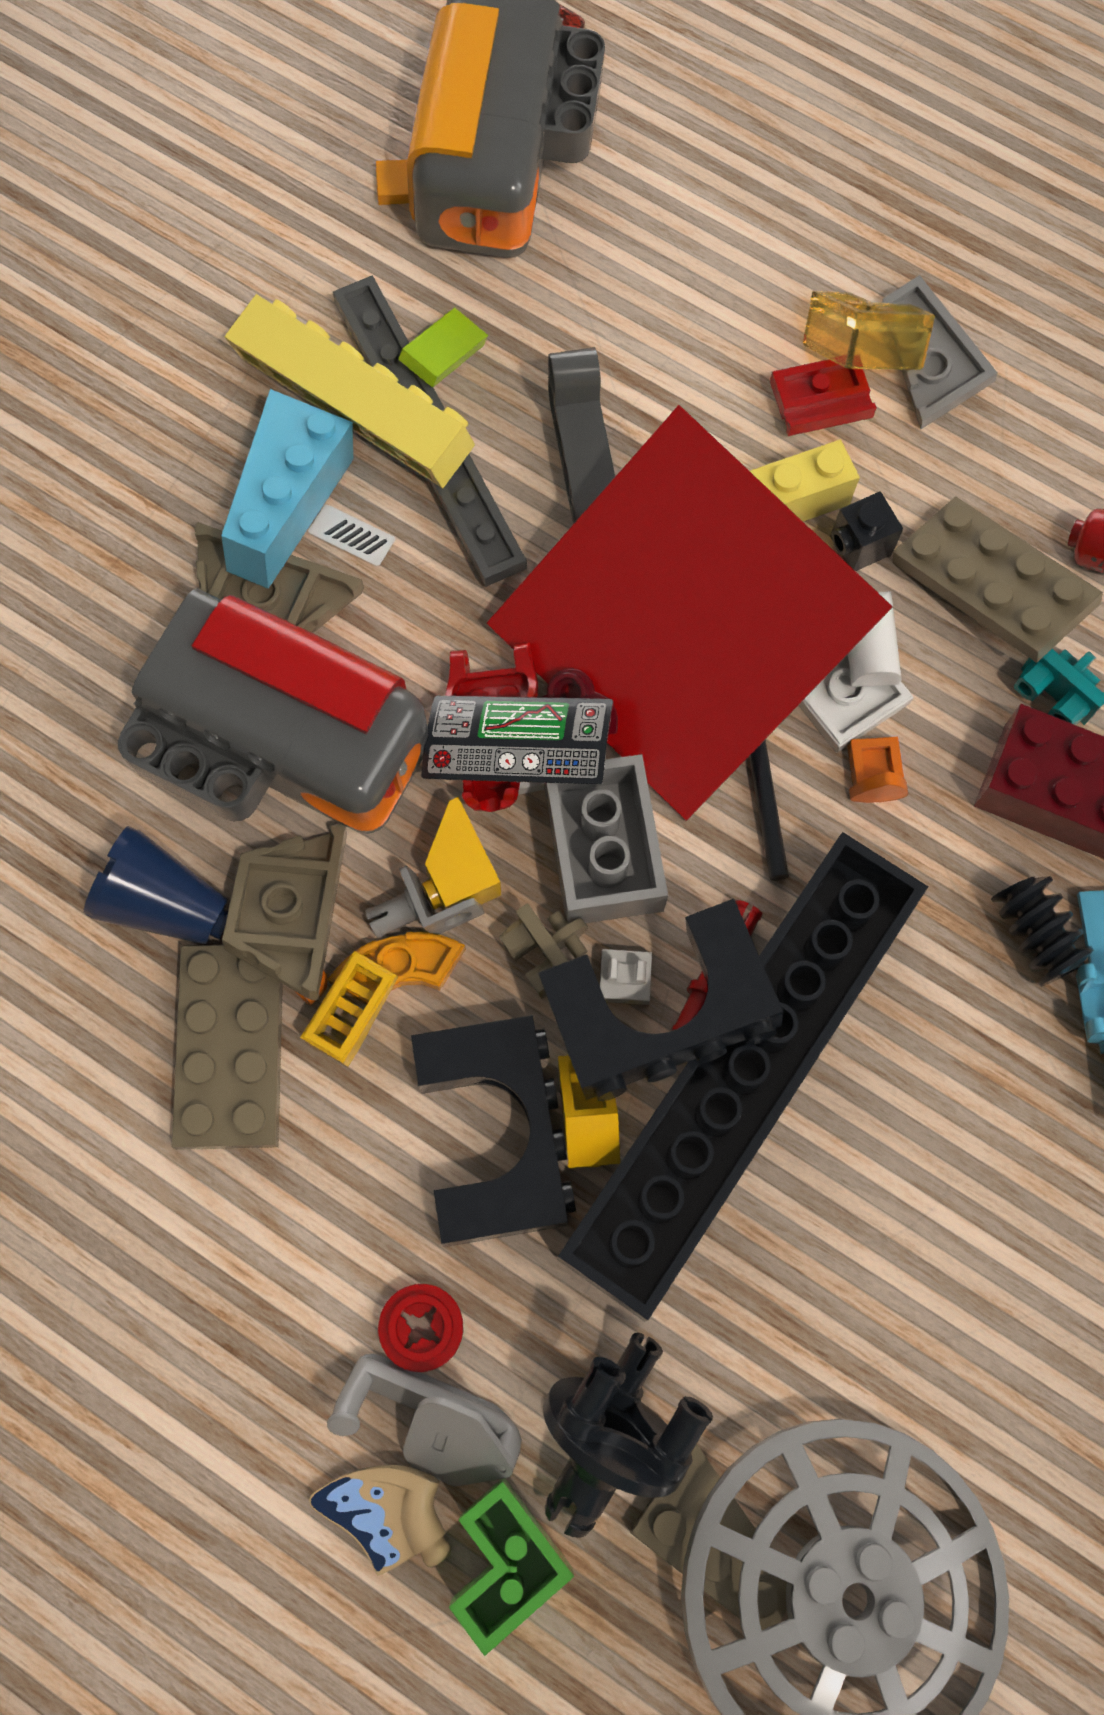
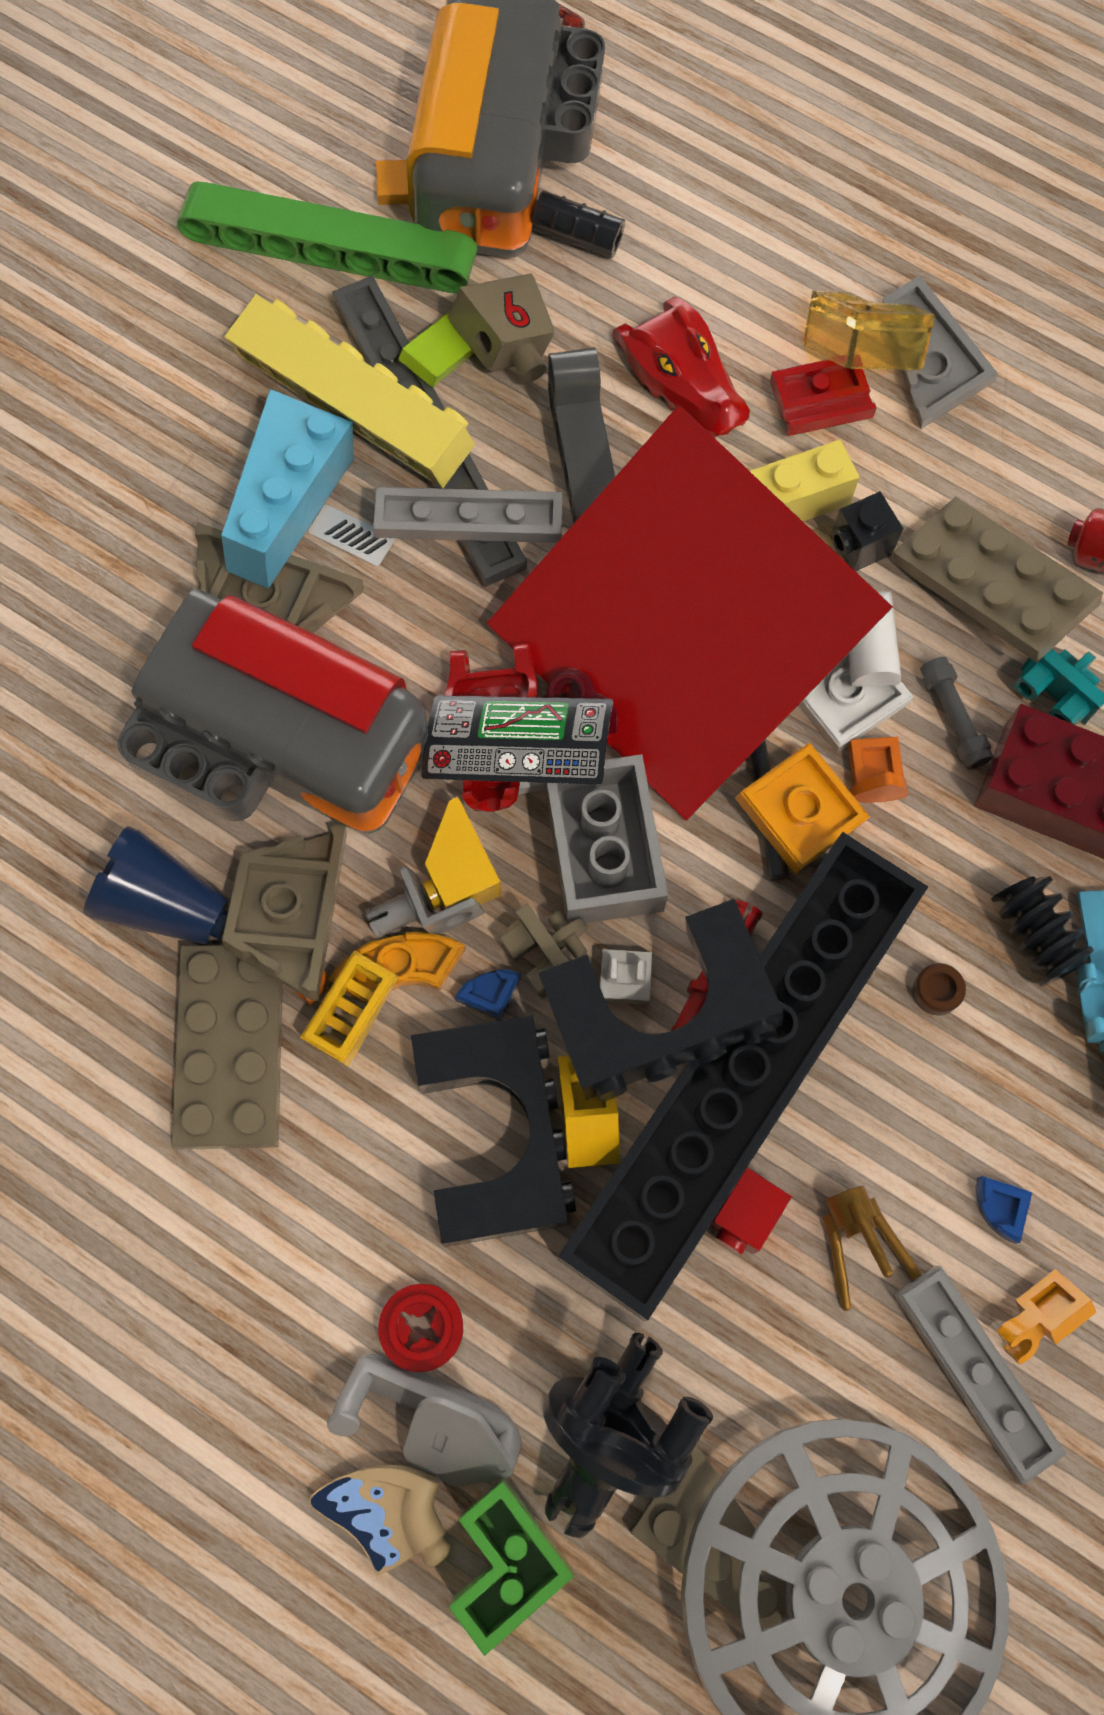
none -> bright green beam [177,181,478,293]
none -> light grey plate [373,487,563,543]
none -> dark tan torso [448,273,554,383]
none -> blue tile [455,969,521,1021]
none -> black axle [531,190,625,258]
none -> red animal [612,296,750,438]
none -> red brick [710,1168,792,1256]
none -> light orange tile [735,742,870,874]
none -> pearl gold plant [822,1185,922,1311]
none -> light grey tile [894,1265,1066,1485]
none -> reddish brown tile [912,963,966,1016]
none -> dark grey bar [920,656,994,770]
none -> blue tile [976,1176,1032,1244]
none -> light orange plate [997,1269,1097,1364]

